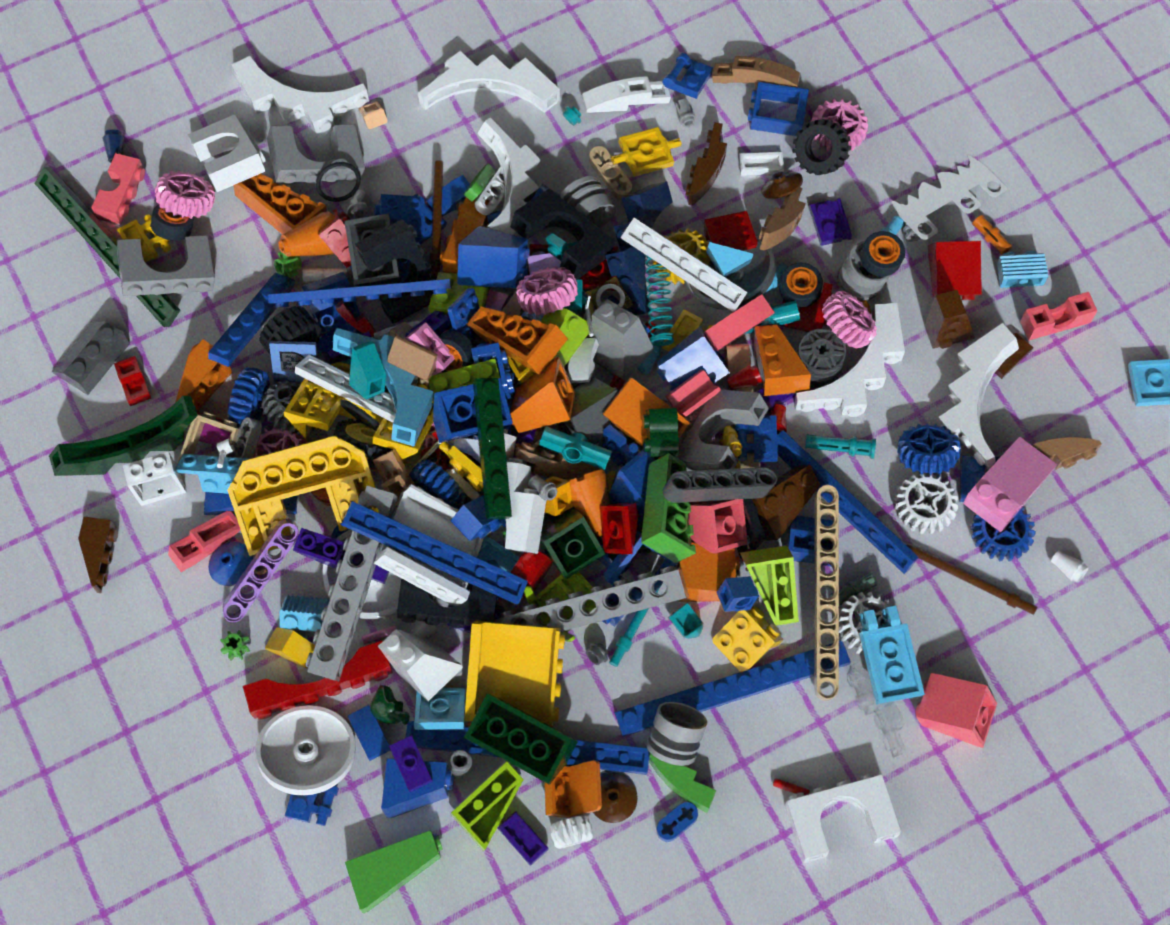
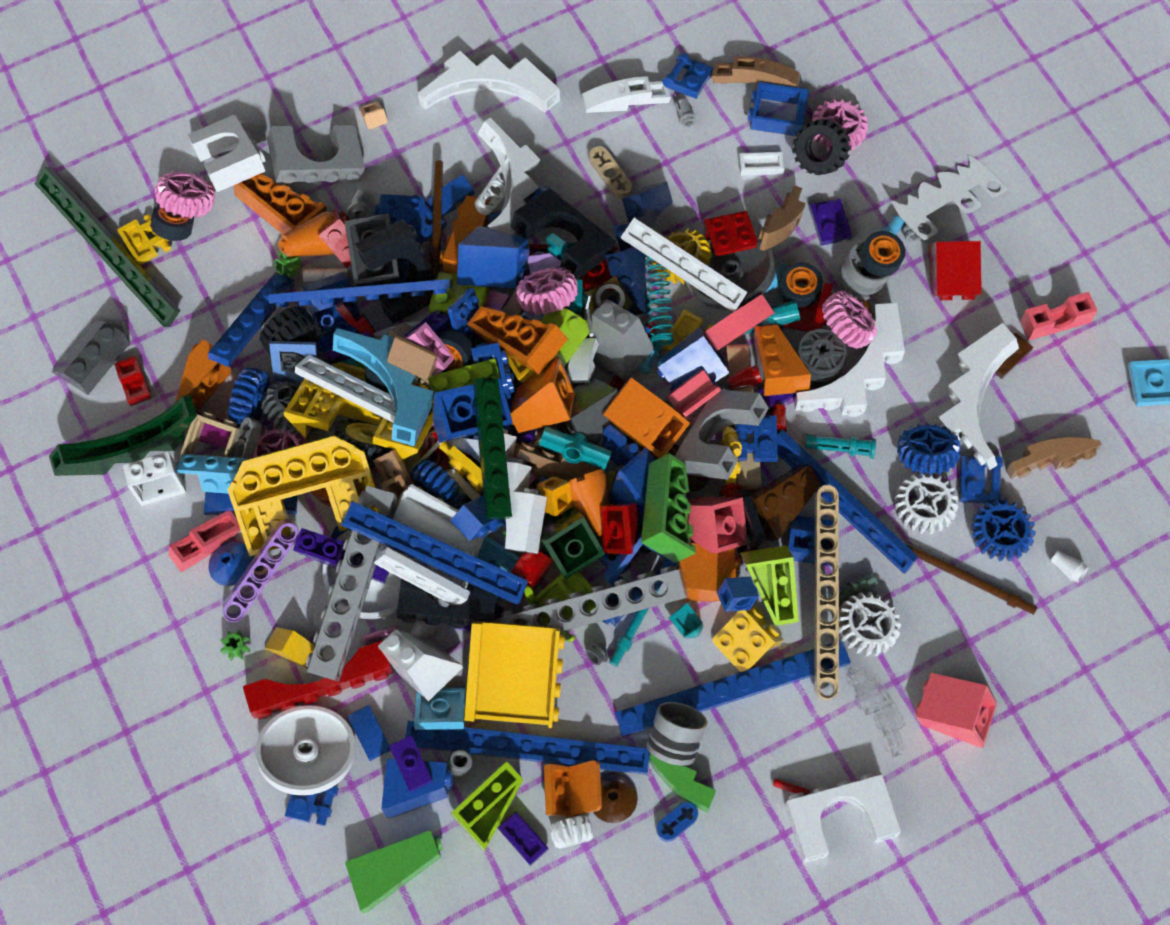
reddish brown slope [78,517,118,593] -> none
coral arch [91,153,145,224] -> none
dark blue cone [102,129,124,163] -> none
light grey arch [117,236,214,296] -> none
white hand [217,438,235,468] -> none
white arch [231,56,369,134] -> none
medium azure brick [279,594,331,632] -> none
black tyre [316,162,361,202] -> none
black tyre [340,400,380,431] -> none
teal slope [349,341,386,400] -> none
dark green hair [370,685,410,725] -> none
bright green beam [463,163,496,202] -> none
dark green slope [464,693,578,784] -> none
light grey pin [528,475,557,500] -> none
light grey wheel [560,176,616,228] -> none
teal plate [562,106,582,126] -> none
yellow plate [611,127,682,177] -> none
dark green brick [642,408,679,457] -> none
dark grey beam [662,467,777,503] -> none
reddish brown slope [685,122,727,206] -> none
medium azure slope [706,242,753,277] -> none
reddish brown dish [761,172,803,199] -> none
medium azure tile [859,606,925,705] -> none
reddish brown wedge [924,290,975,349] -> none
bright pink slope [963,437,1057,532] -> none
orange pin [972,215,1012,255] -> none
medium azure brick [996,251,1048,288] -> none

